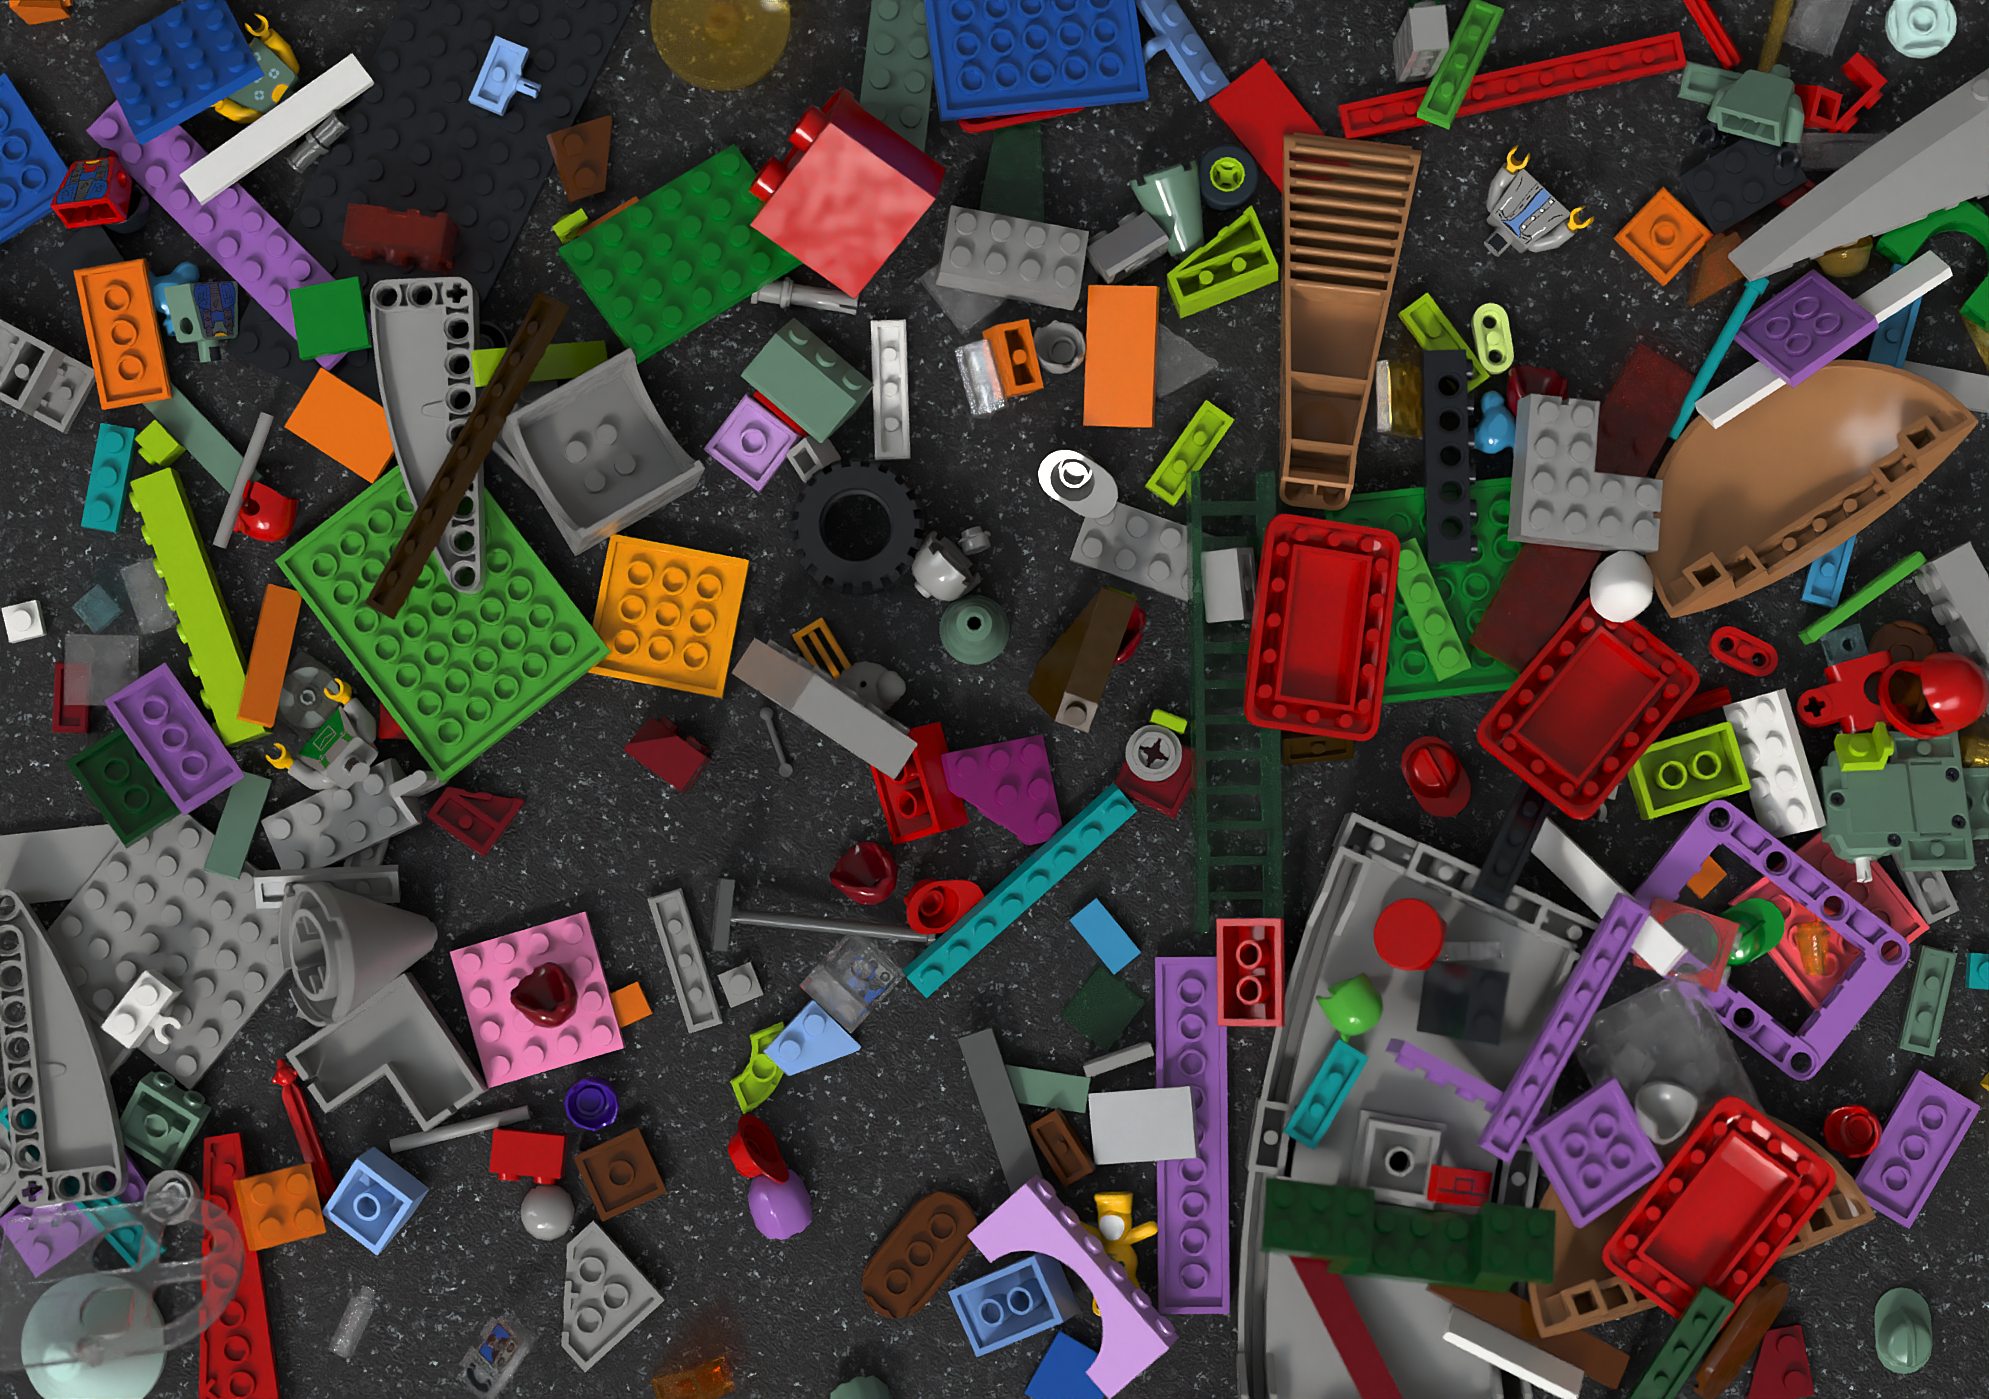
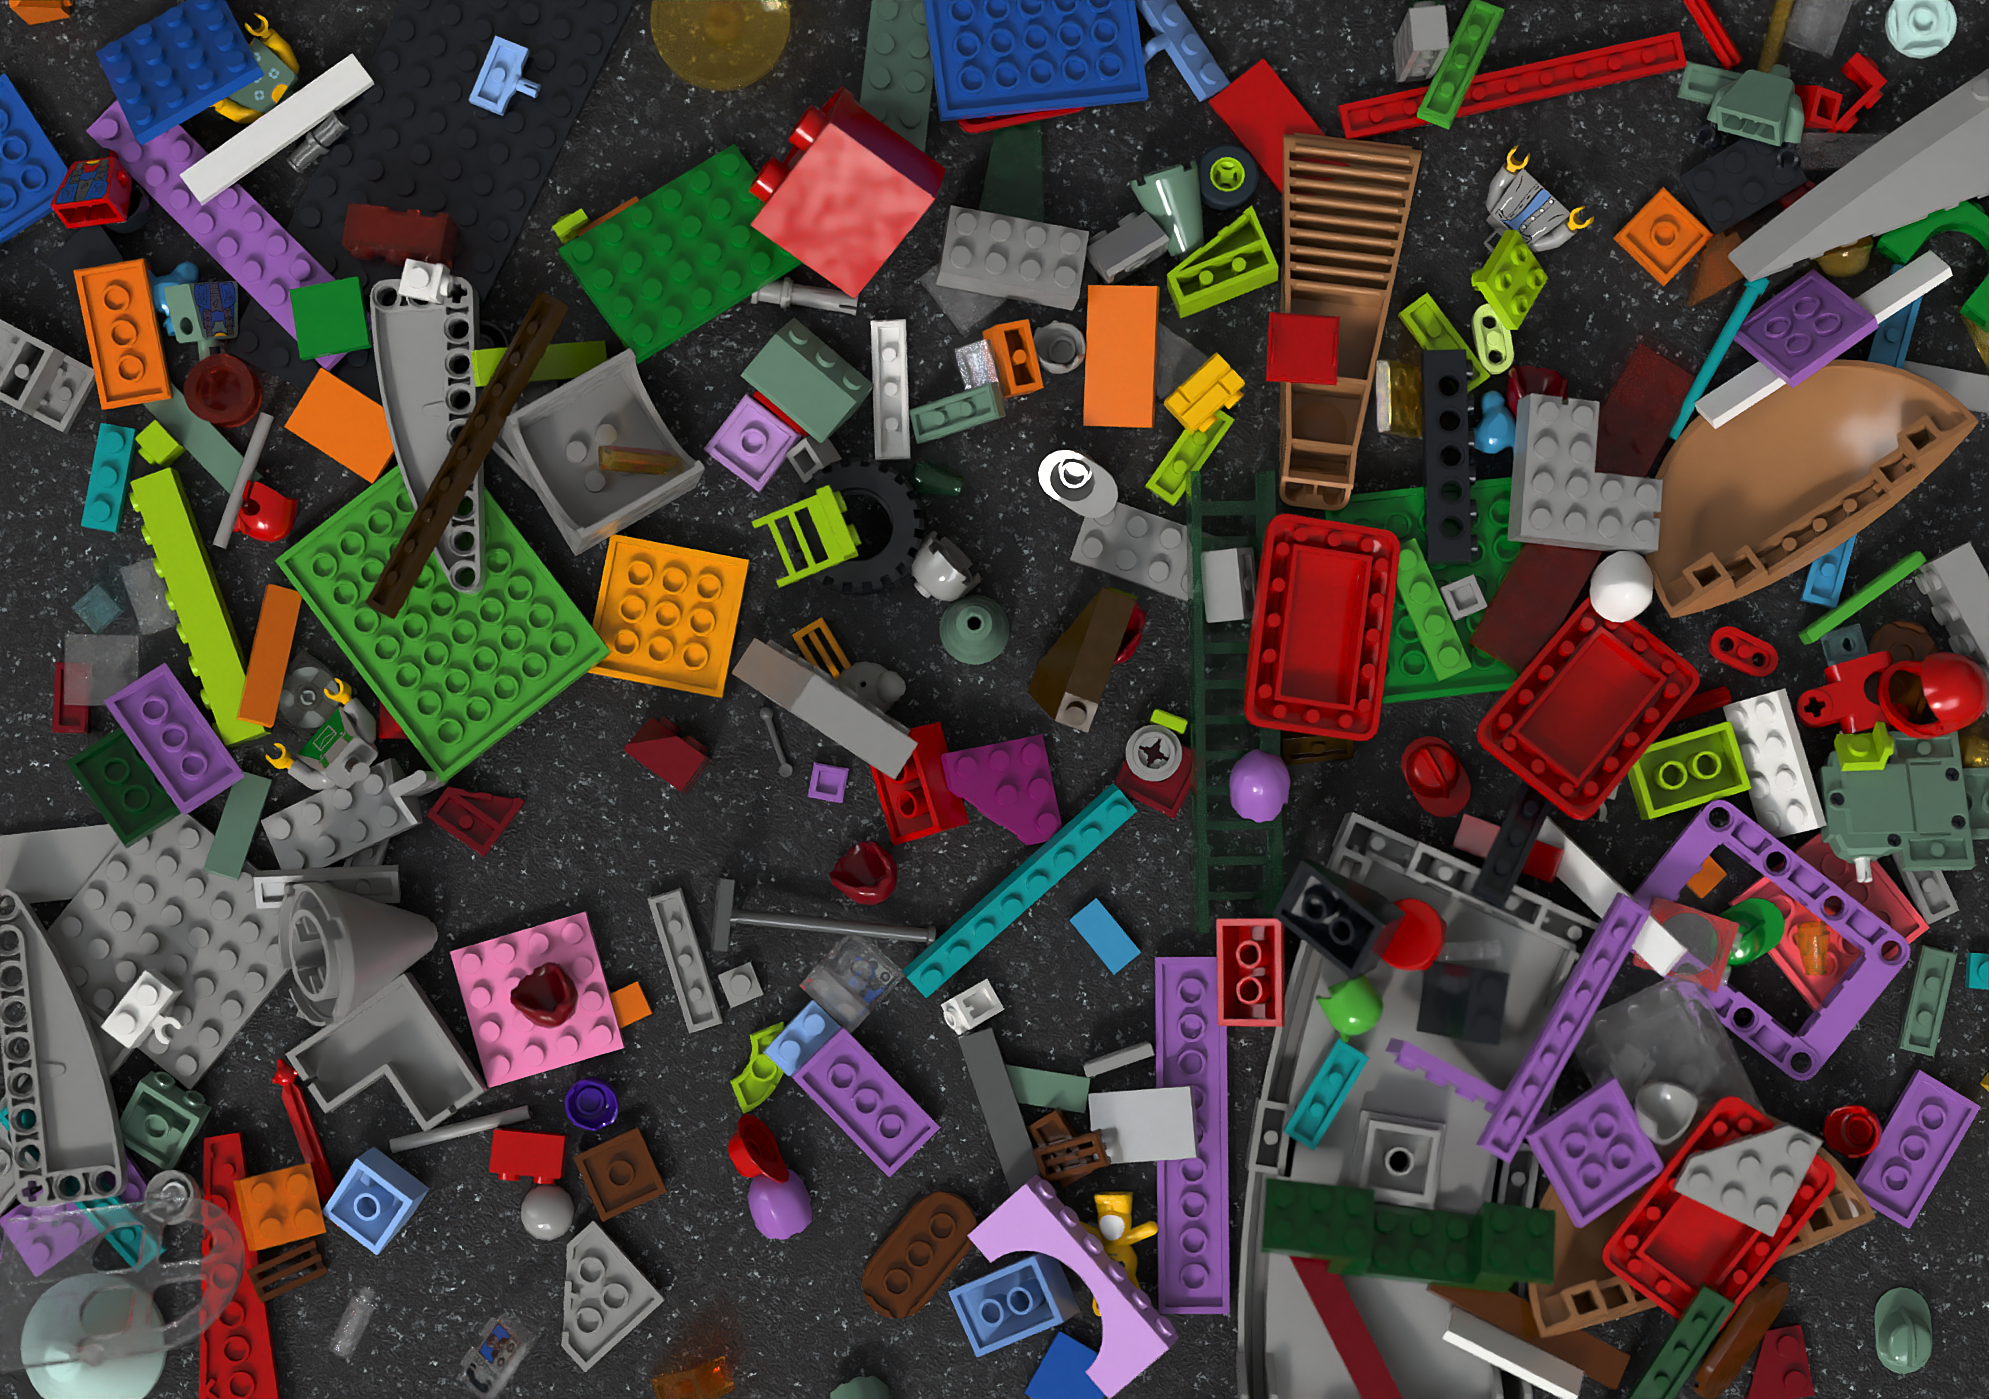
white plate [1,600,47,643] -> none
reddish brown wing [546,115,612,203] -> none
red piece [903,878,984,934] -> none
light grey plate [957,526,991,555] -> none
clear green piece [1061,967,1145,1051] -> none
red tile [1426,1164,1493,1207] -> none
none -> clear red hat [184,354,263,428]
none -> reddish brown tile [246,1240,328,1303]
none -> white bracket [398,258,453,304]
none -> clear yellow slope [598,445,678,476]
none -> lime plate [752,485,861,588]
none -> medium lavender plate [791,1026,940,1178]
none -> medium lavender tile [808,762,849,803]
none -> sand green tile [909,382,1006,444]
none -> clear green cone [909,460,963,497]
none -> white bracket [941,979,1004,1035]
none -> reddish brown tile [1032,1129,1112,1182]
none -> yellow brick [1164,352,1245,435]
none -> medium lavender hair [1229,749,1291,822]
none -> red piece [1266,312,1340,386]
none -> black slope [1272,858,1406,980]
none -> light grey plate [1440,574,1488,622]
none -> red tile [1452,814,1565,884]
none -> lime plate [1471,230,1548,330]
none -> light grey plate [1672,1122,1822,1237]

